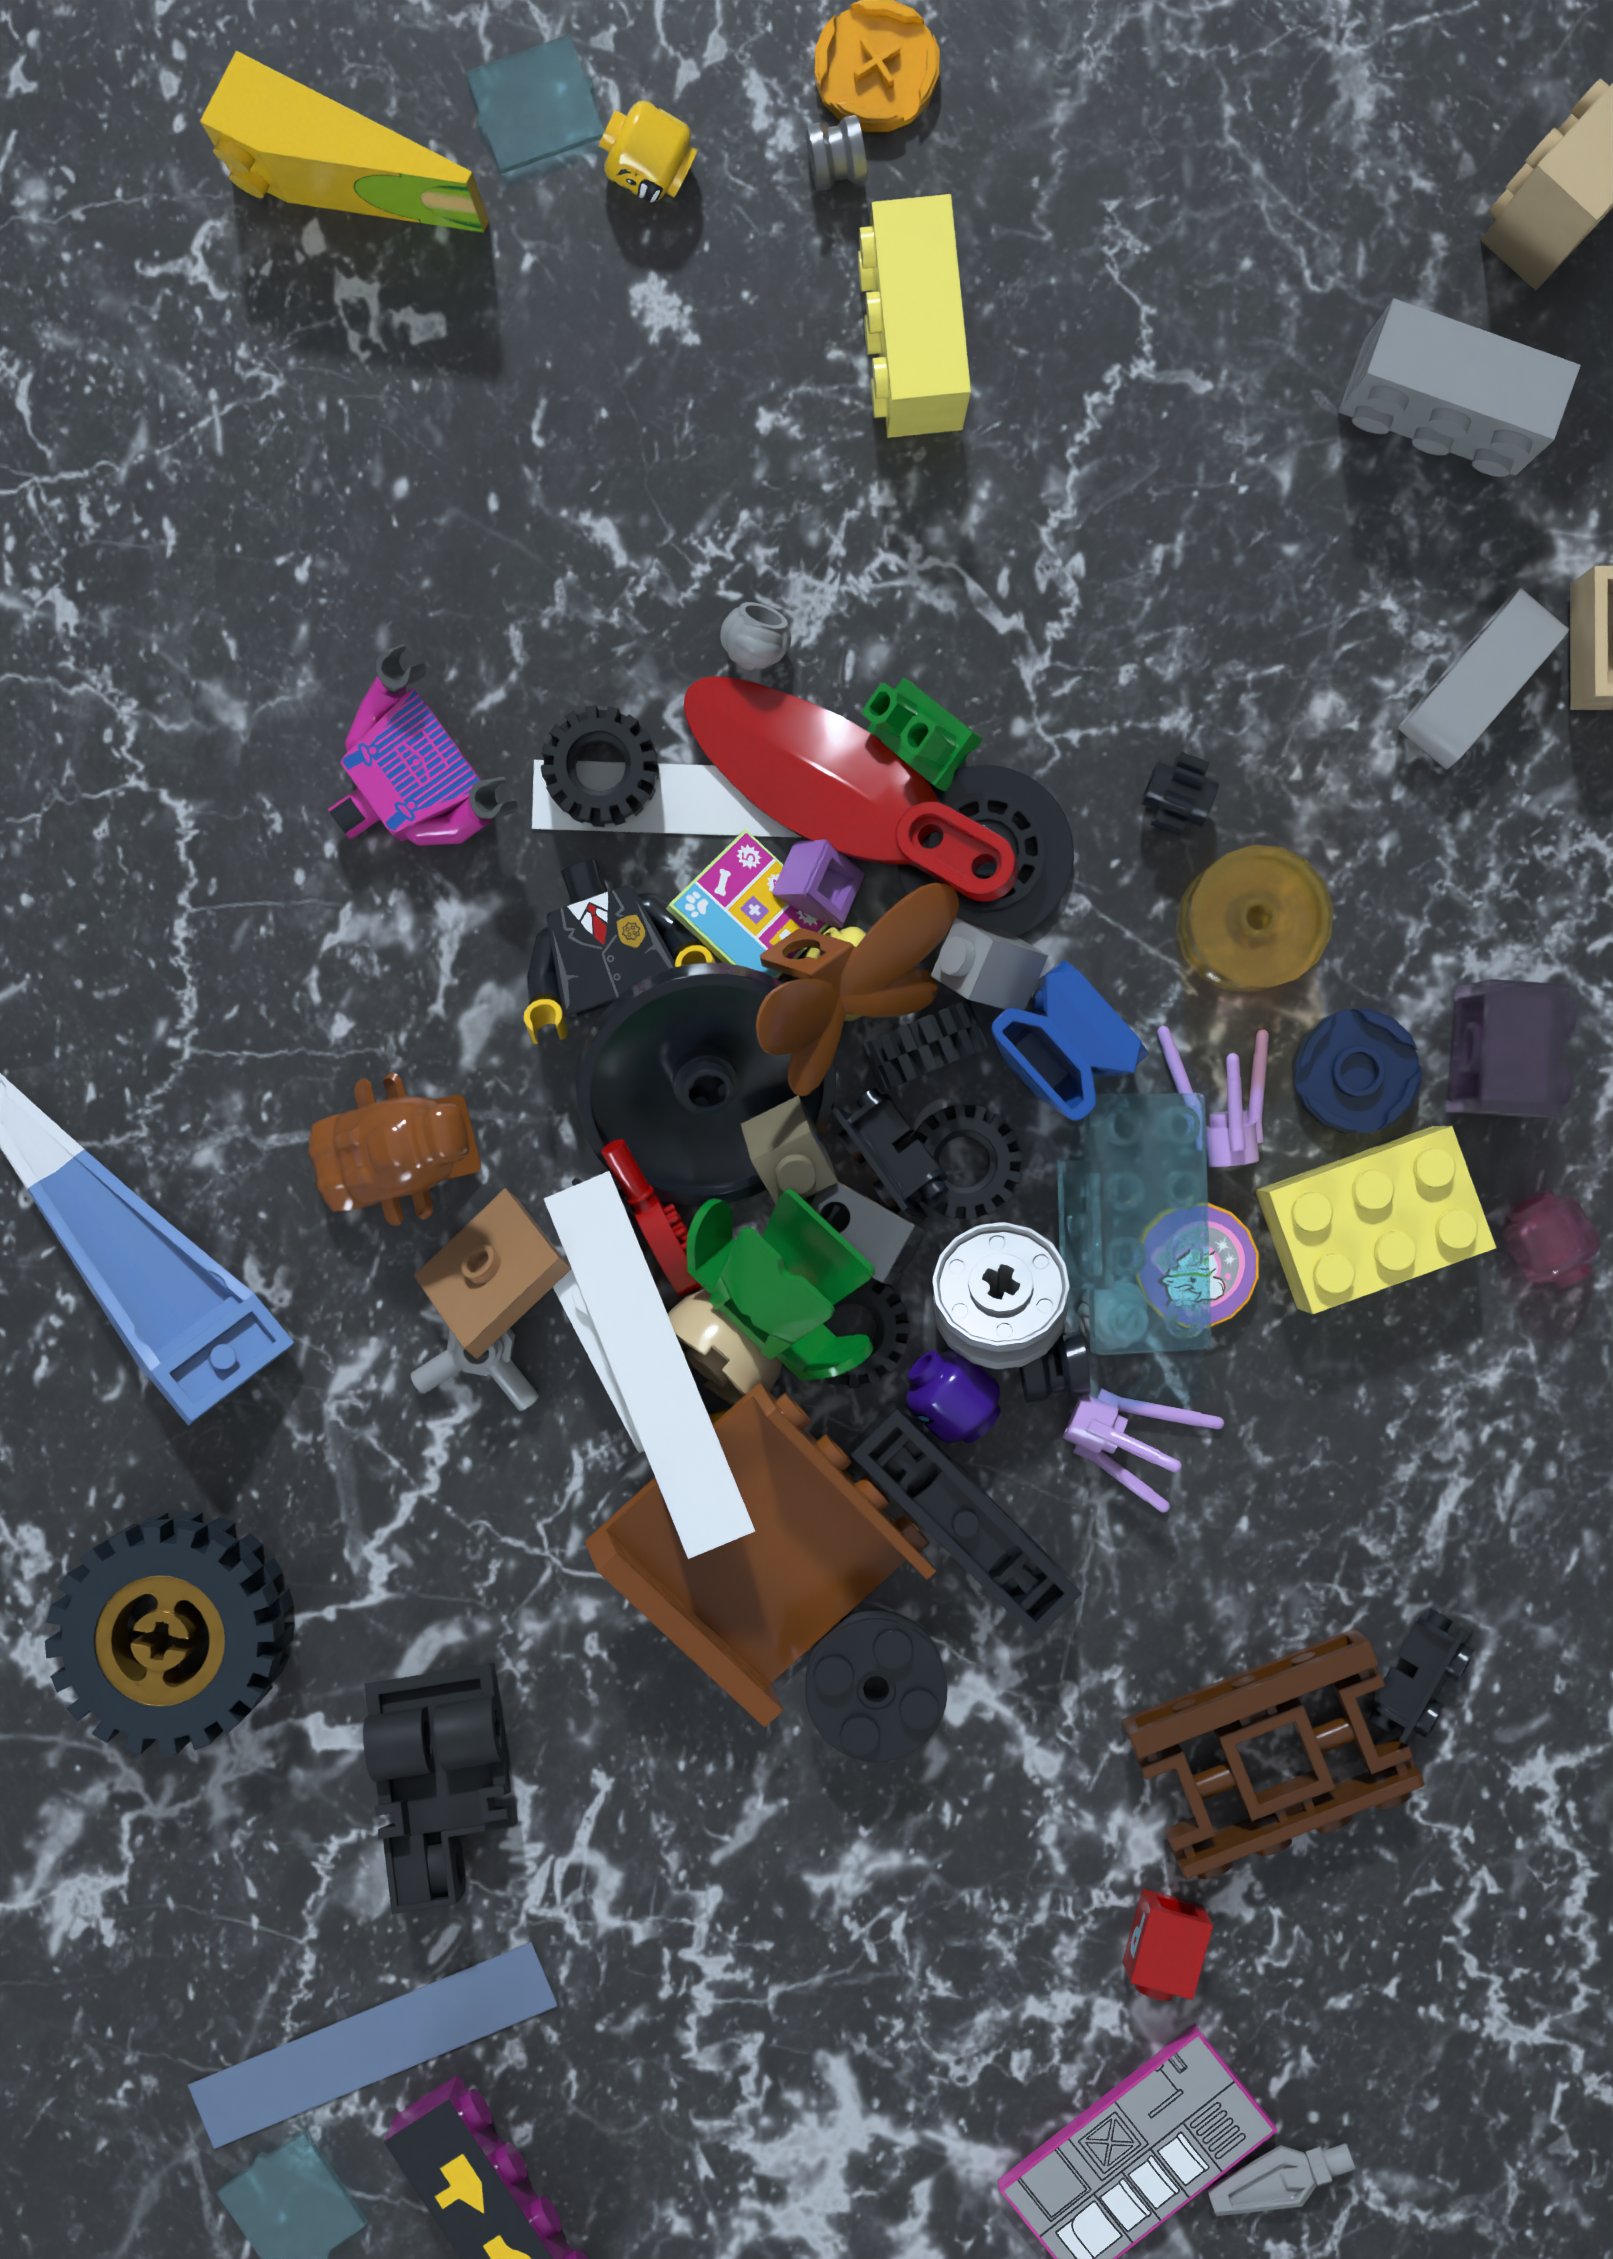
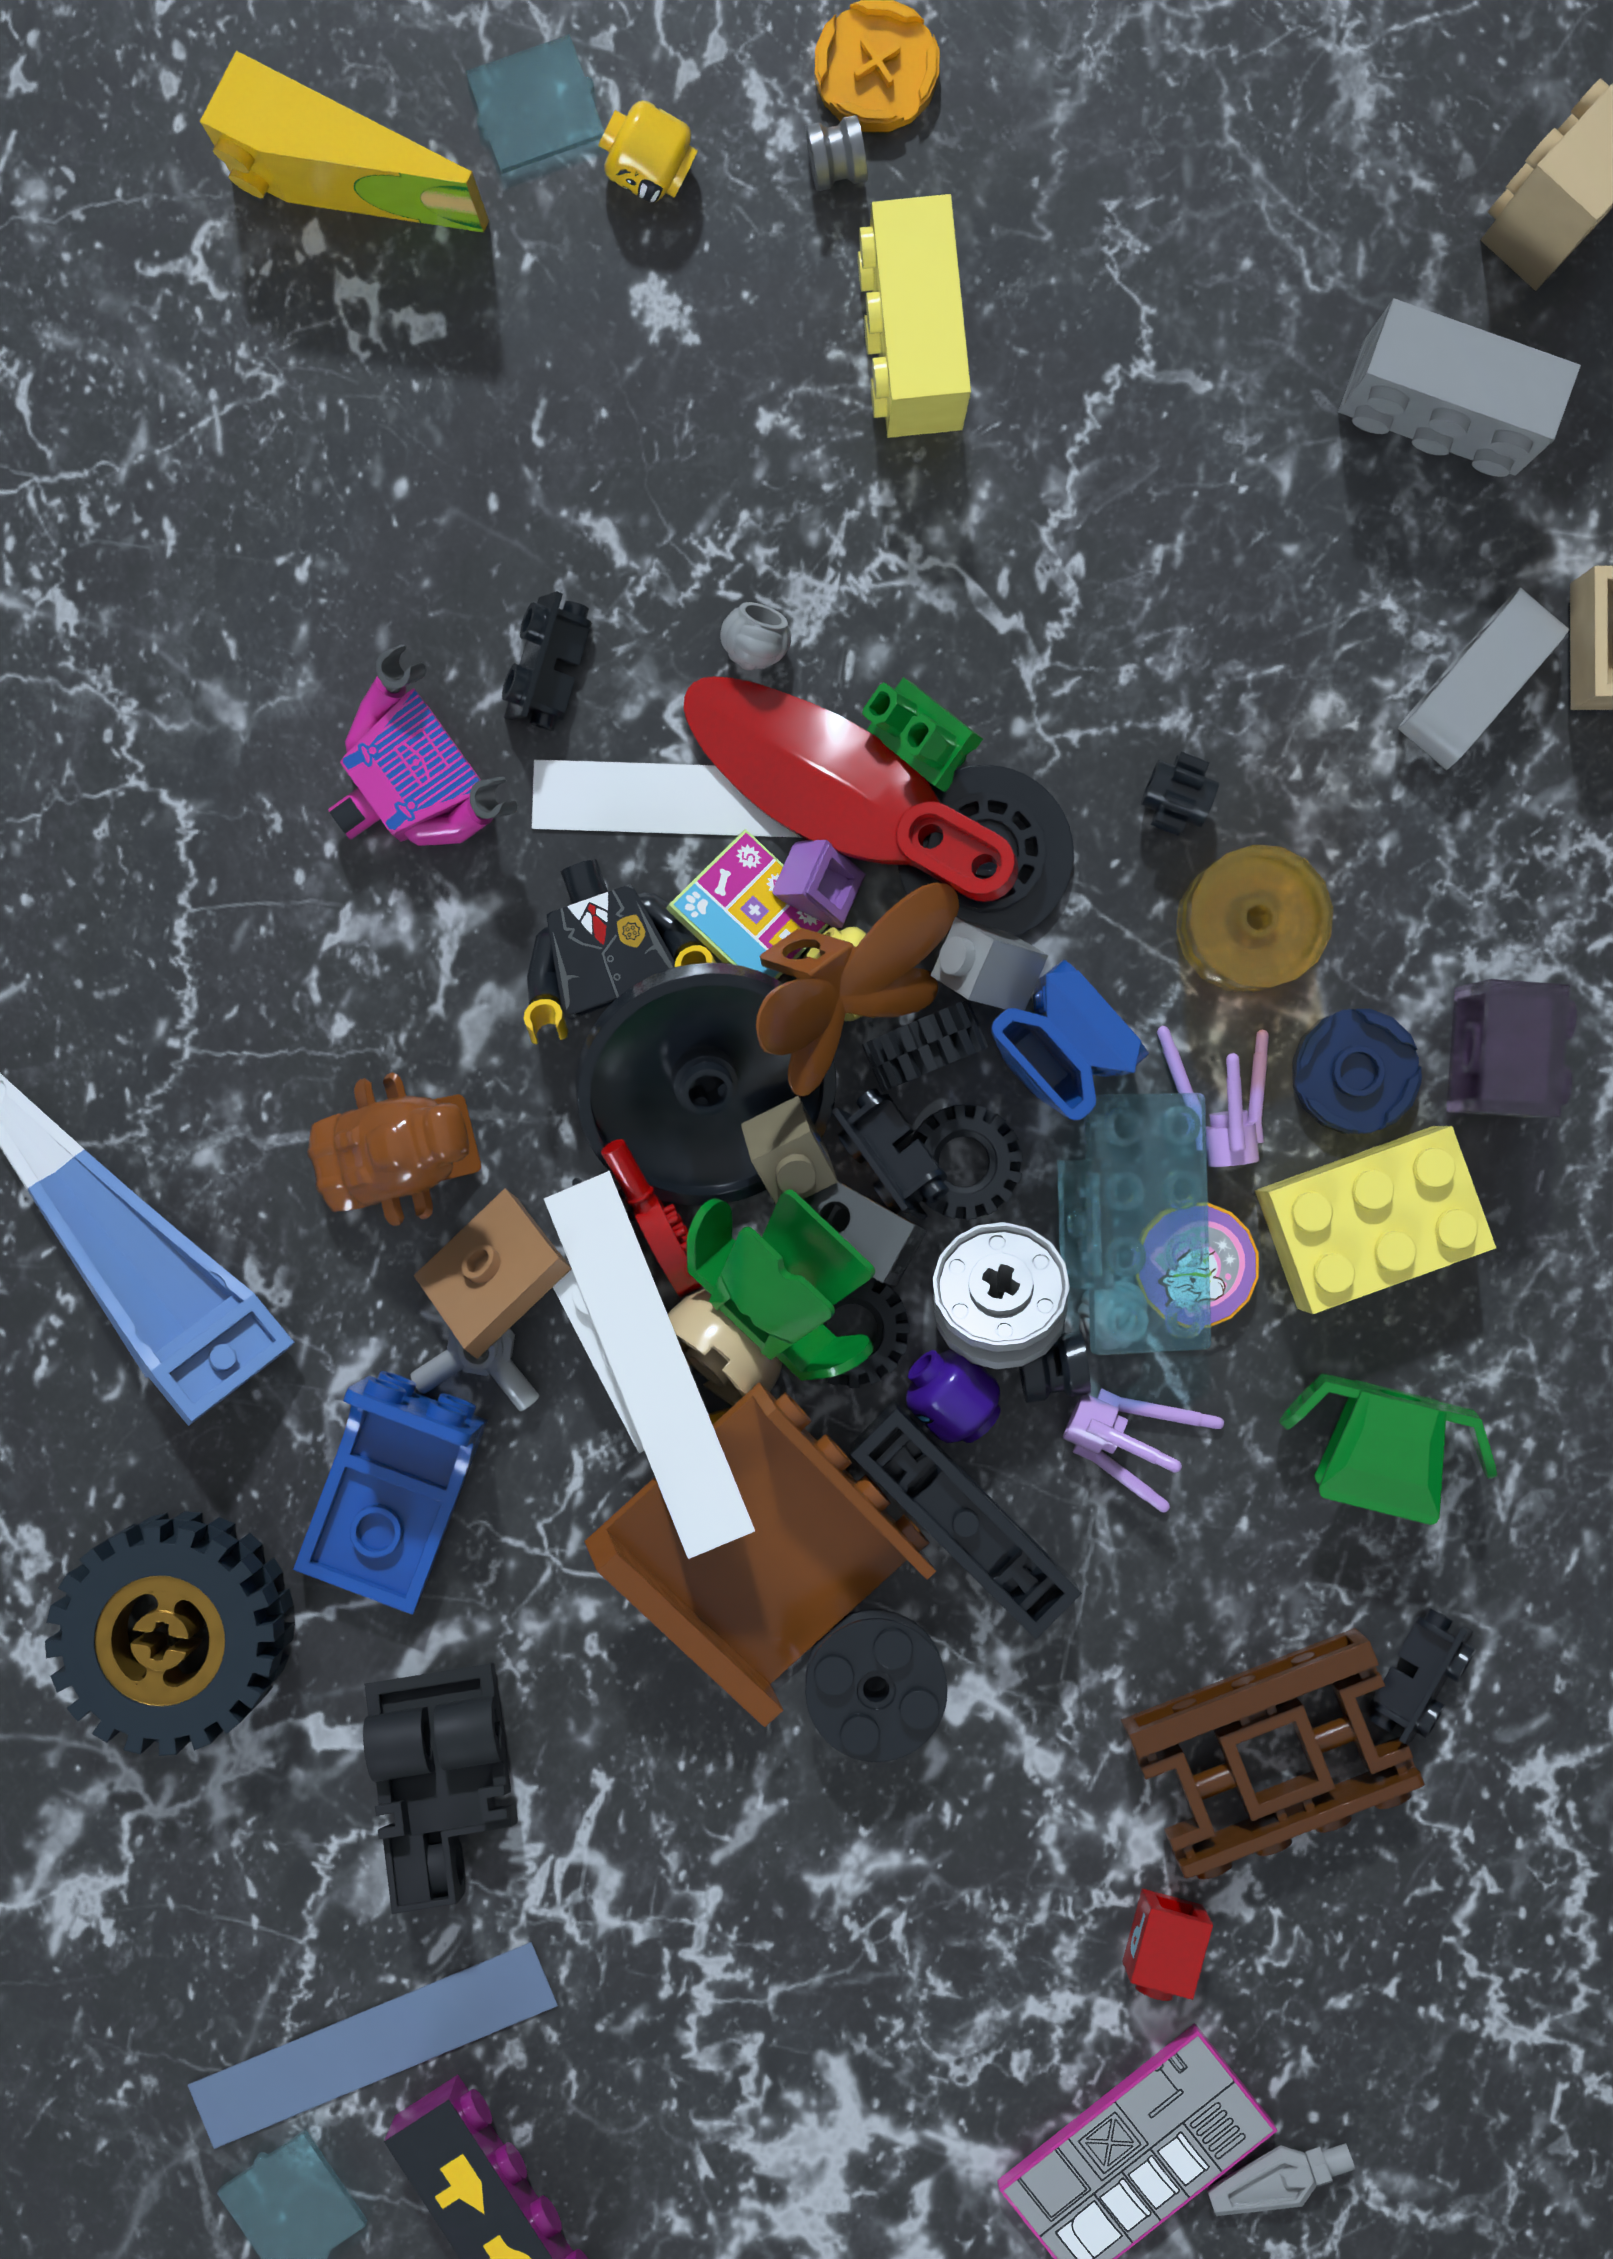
black tyre [540,705,659,827] -> none
clear pink head [1502,1189,1602,1289] -> none
none -> blue bracket [293,1371,488,1615]
none -> black hinge [502,591,592,731]
none -> green piece [1279,1373,1498,1525]

